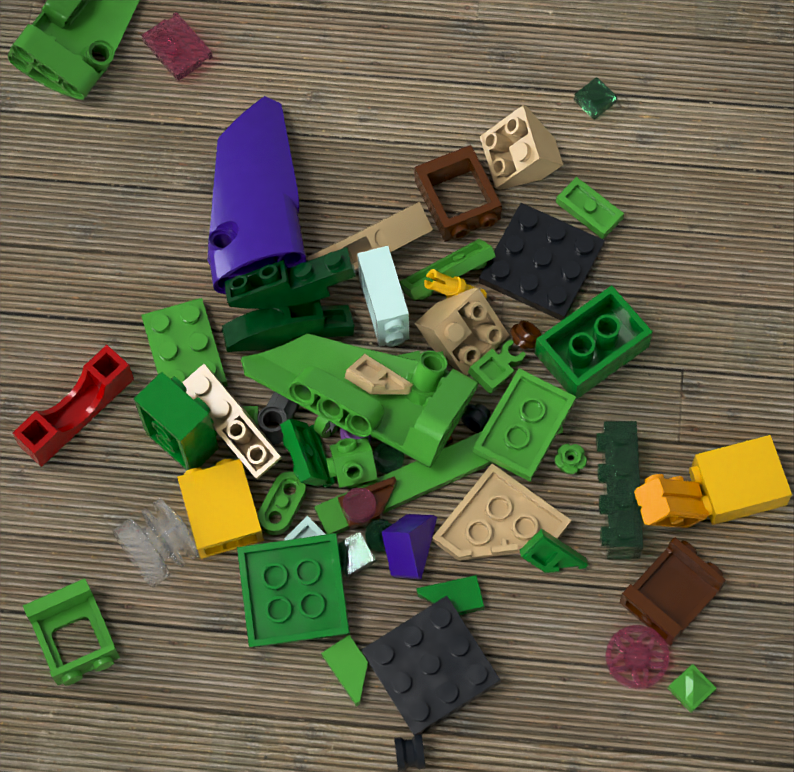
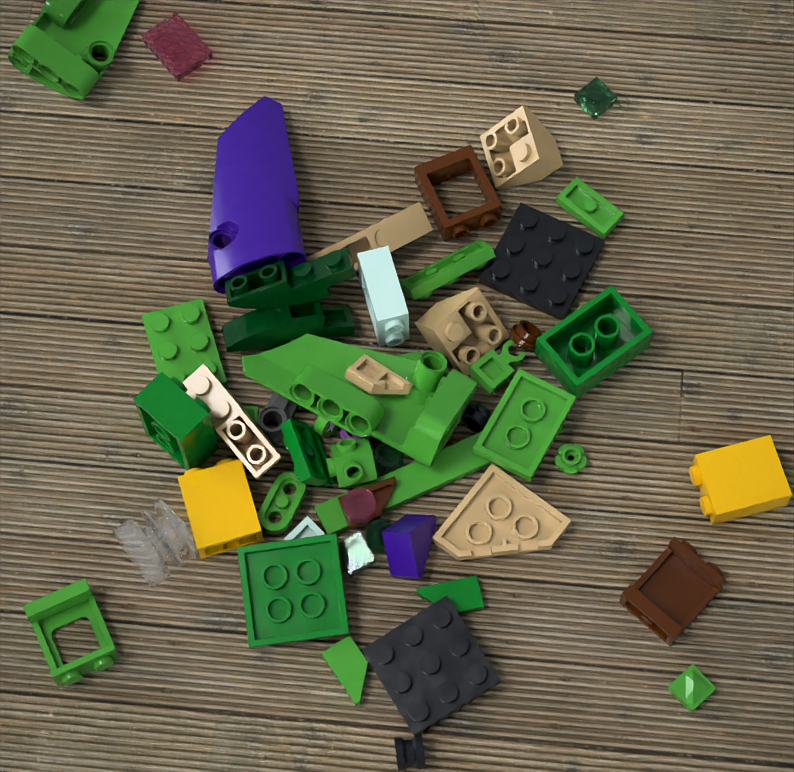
red arch [12,344,134,467] -> none
yellow pin [424,269,487,298] -> none
green tile [520,529,588,573] -> none
clear green brick [596,421,643,559] -> none
clear pink wheel [605,625,669,689] -> none
light orange brick [634,474,709,528] -> none

